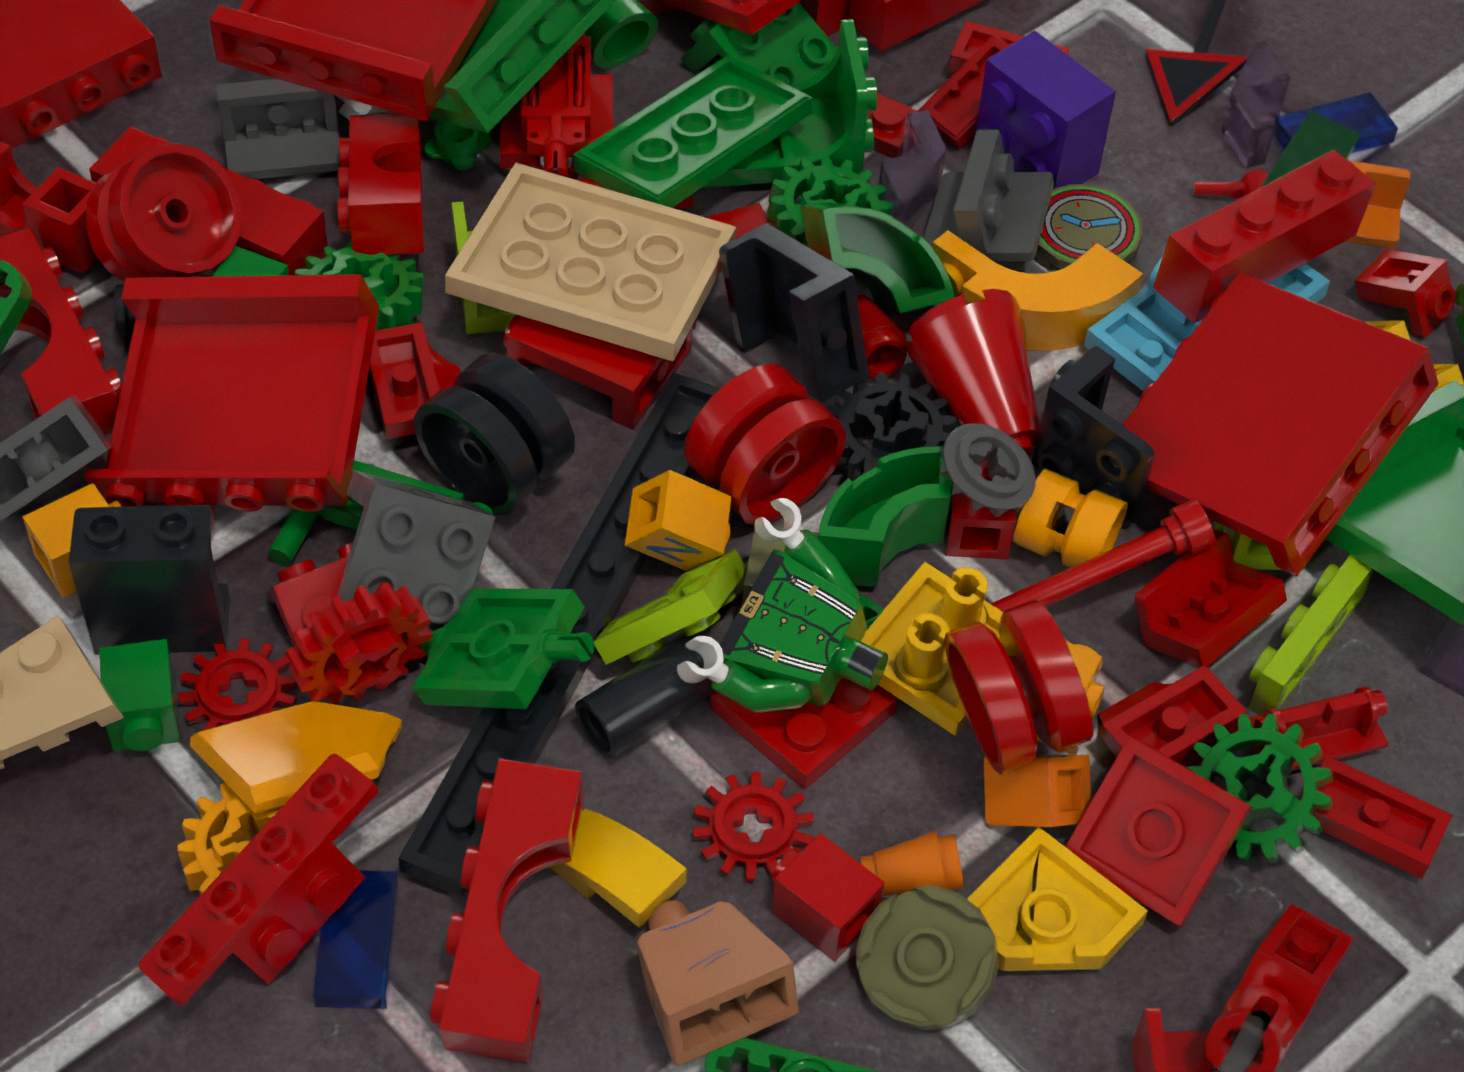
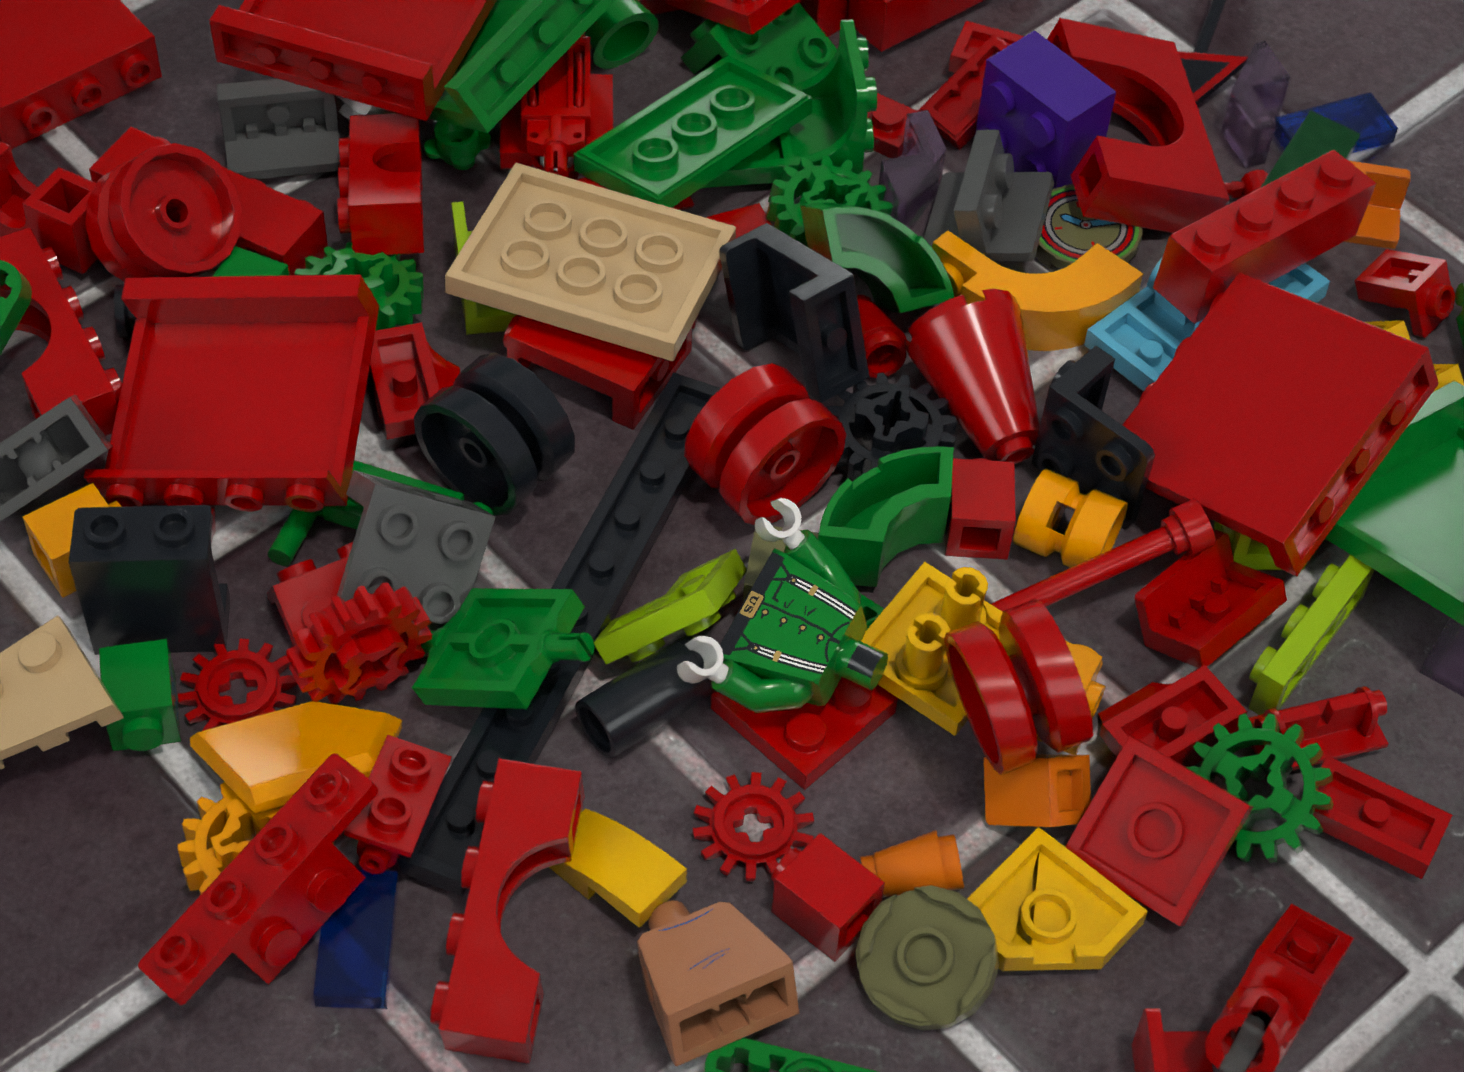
light orange brick [624,470,731,571] -> none
dark grey gear [938,423,1035,518] -> none
none -> red hinge [344,735,452,874]
none -> red arch [1047,18,1229,233]

